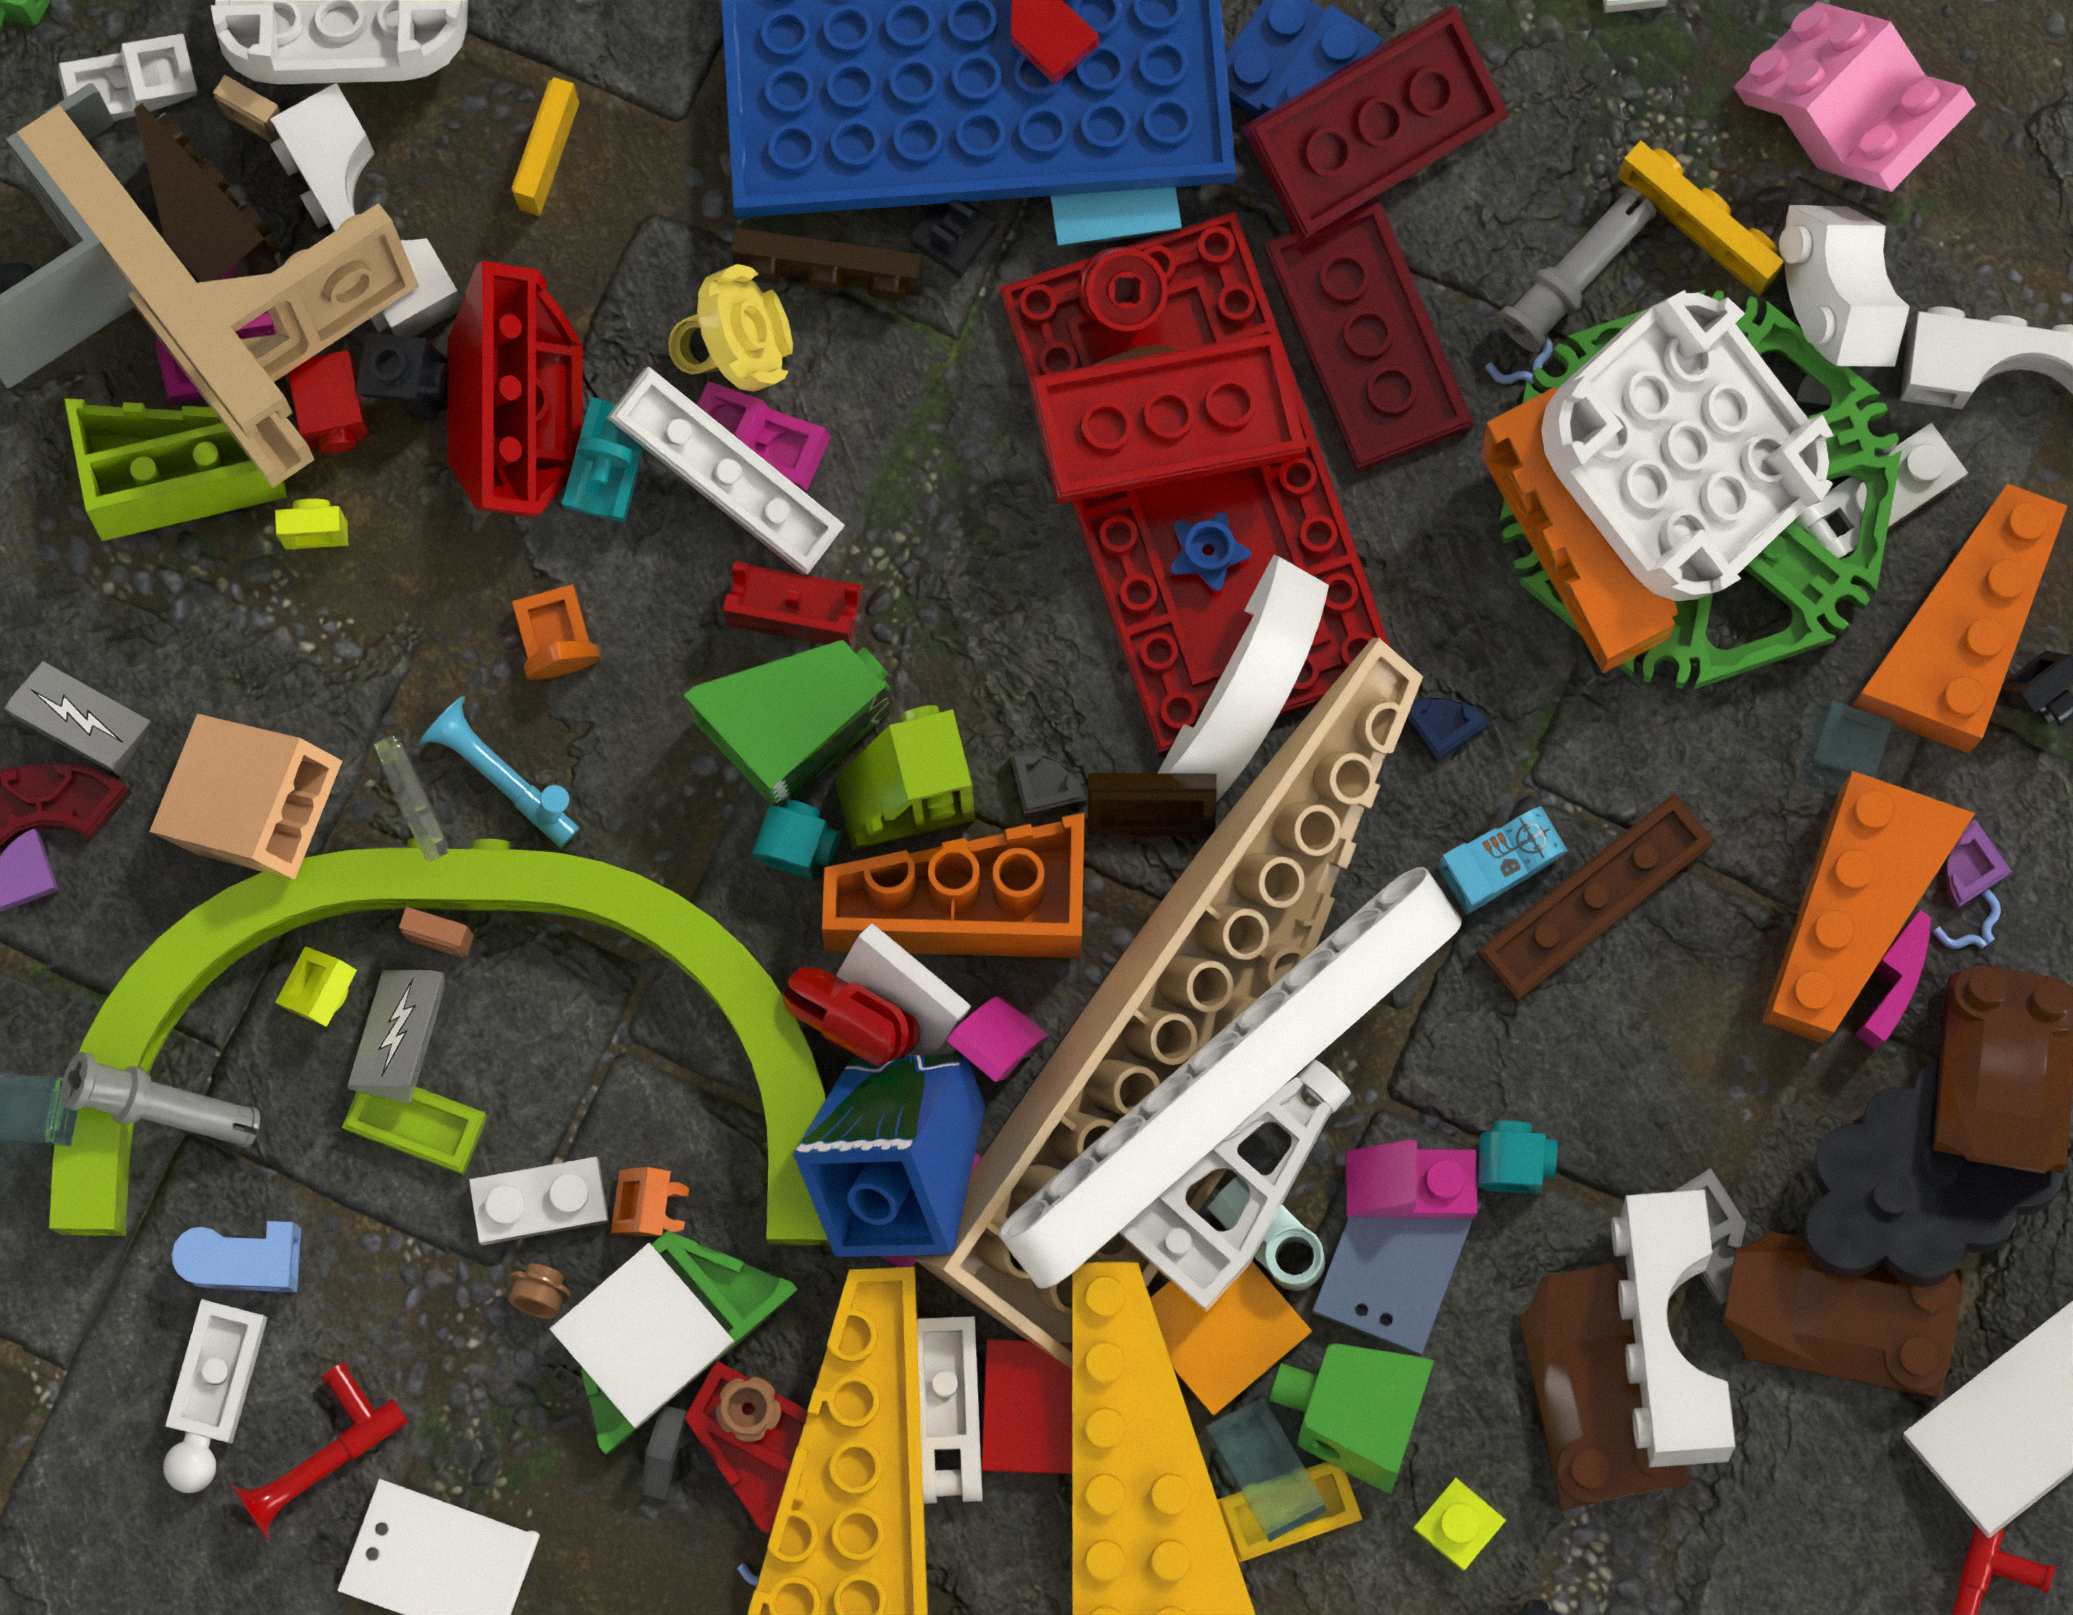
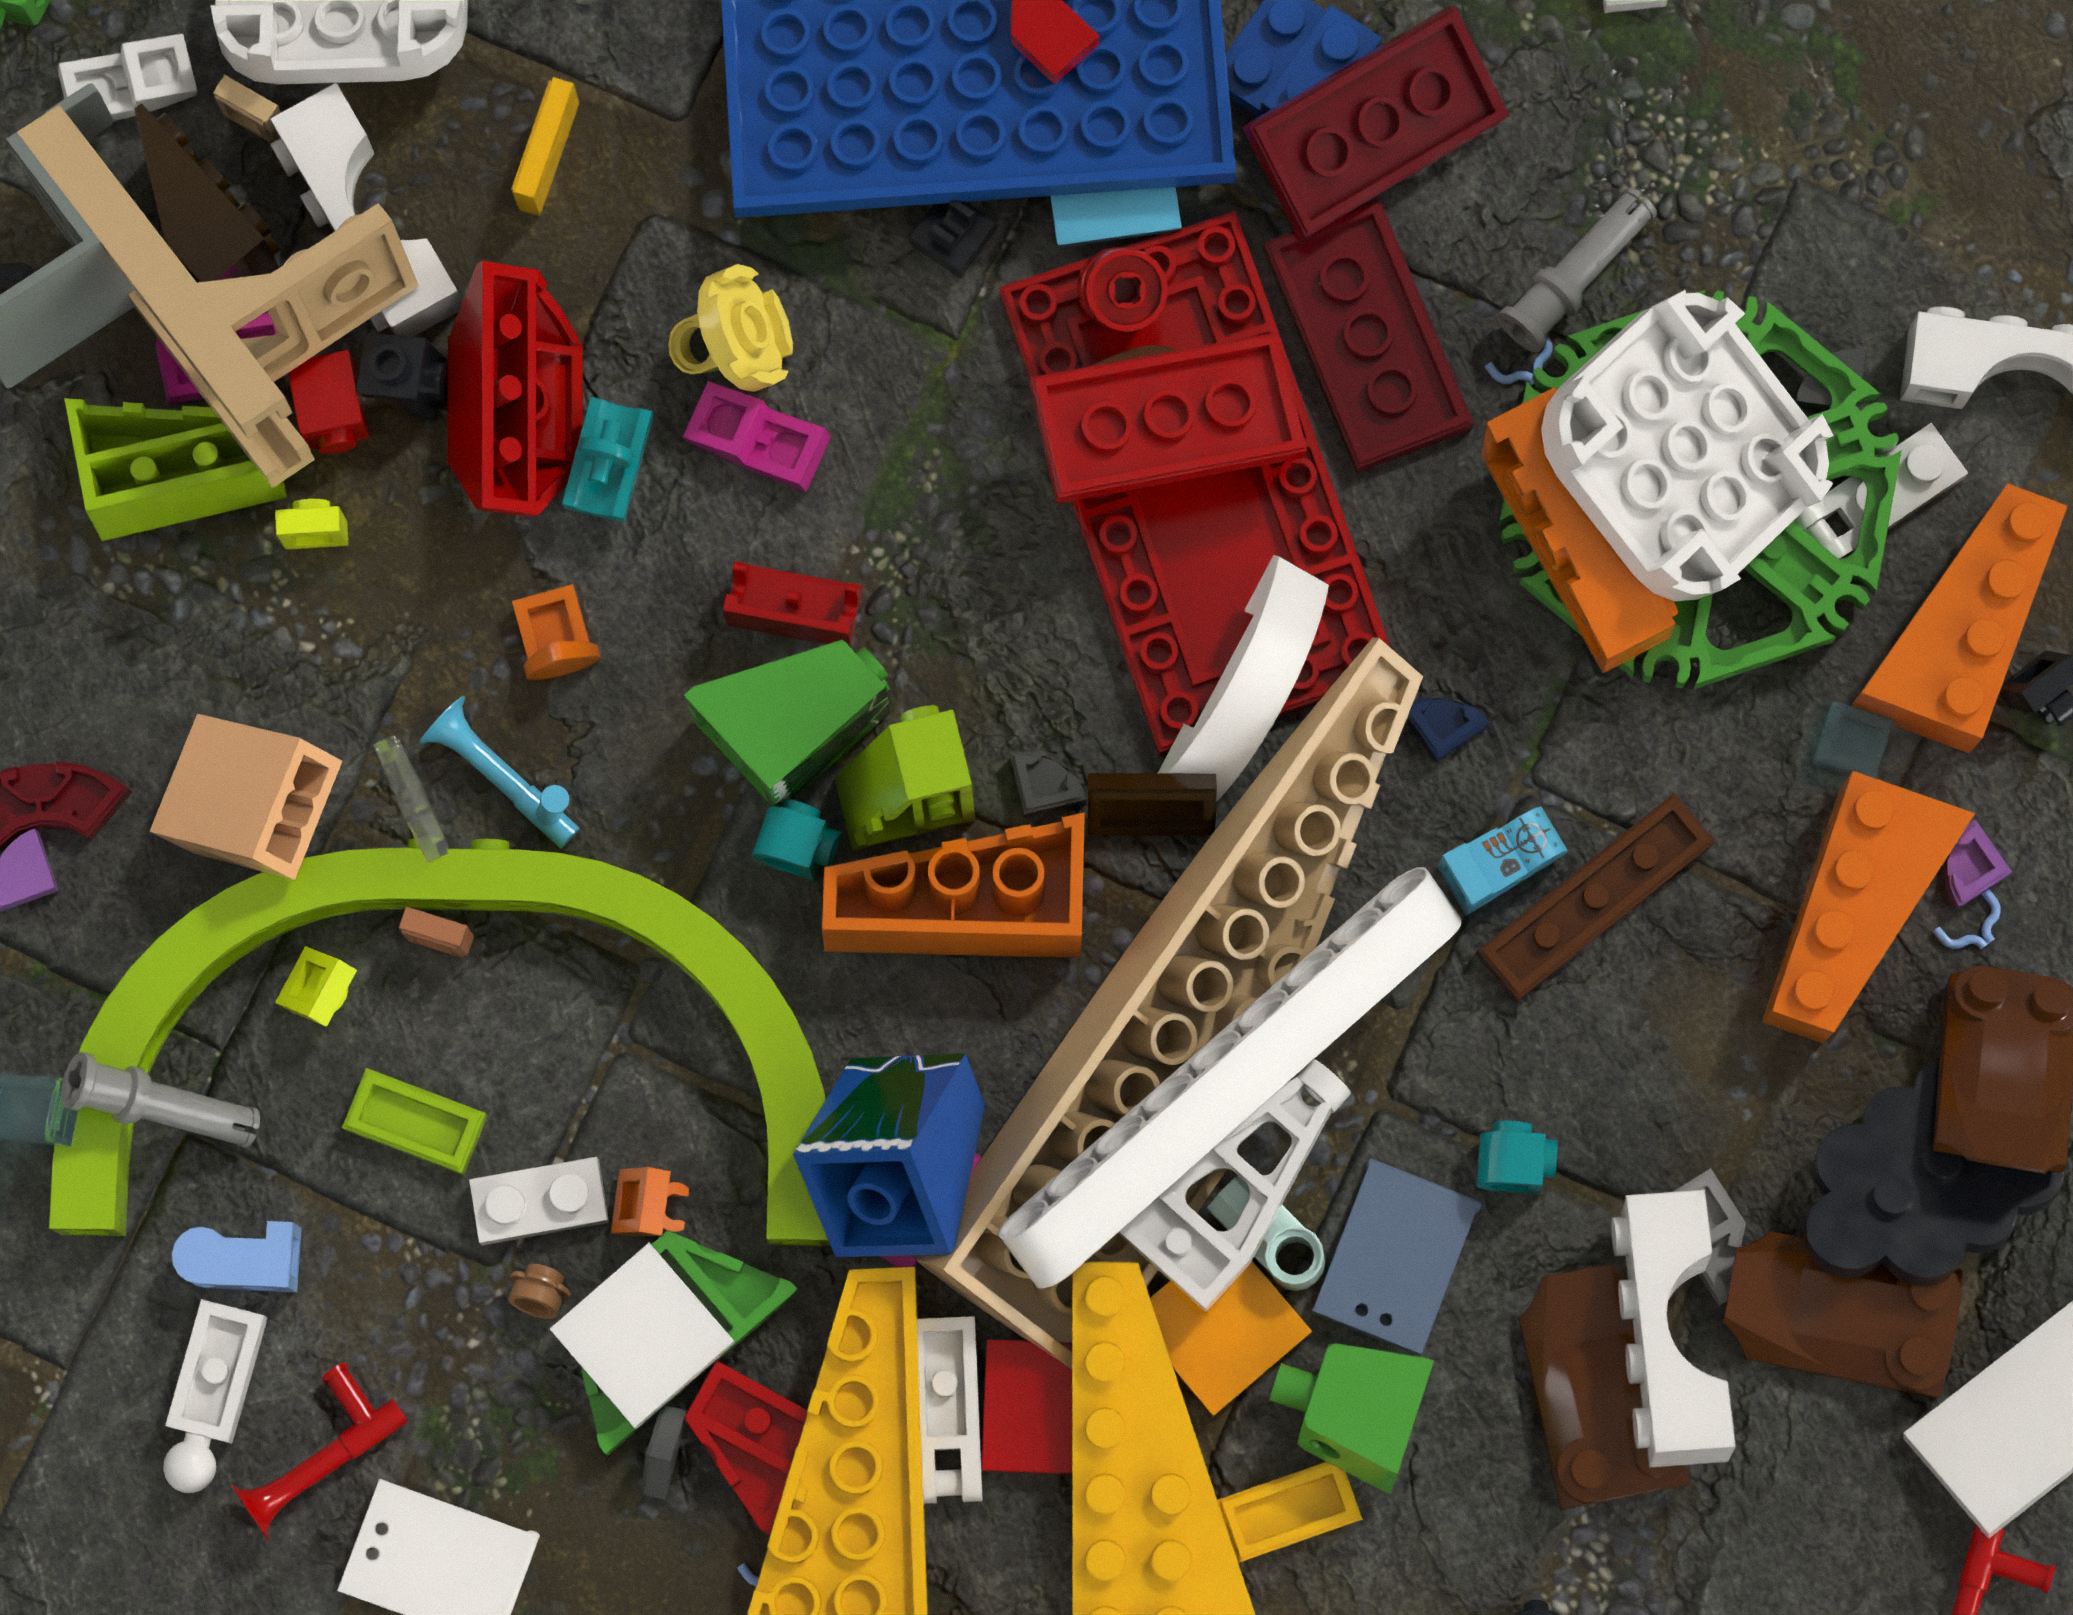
light grey slope [4,661,153,777] -> none
light grey slope [347,970,445,1104] -> none
white tile [606,367,845,575] -> none
medium nougat plate [716,1377,781,1442] -> none
dark brown plate [731,228,923,301] -> none
red arm [783,967,921,1066] -> none
white tile [836,923,971,1056] -> none
dark pink slope [946,995,1049,1082] -> none
blue plate [1171,512,1251,591] -> none
clear light blue tile [1206,1396,1327,1542] -> none
dark pink slope [1345,1140,1478,1219] -> none
neon yellow plate [1412,1478,1506,1571] -> none
yellow plate [1618,140,1784,297] -> none
bright pink bracket [1734,1,1976,192] -> none
white brick [1779,205,1910,366] -> none
dark pink slope [1855,910,1931,1050] -> none

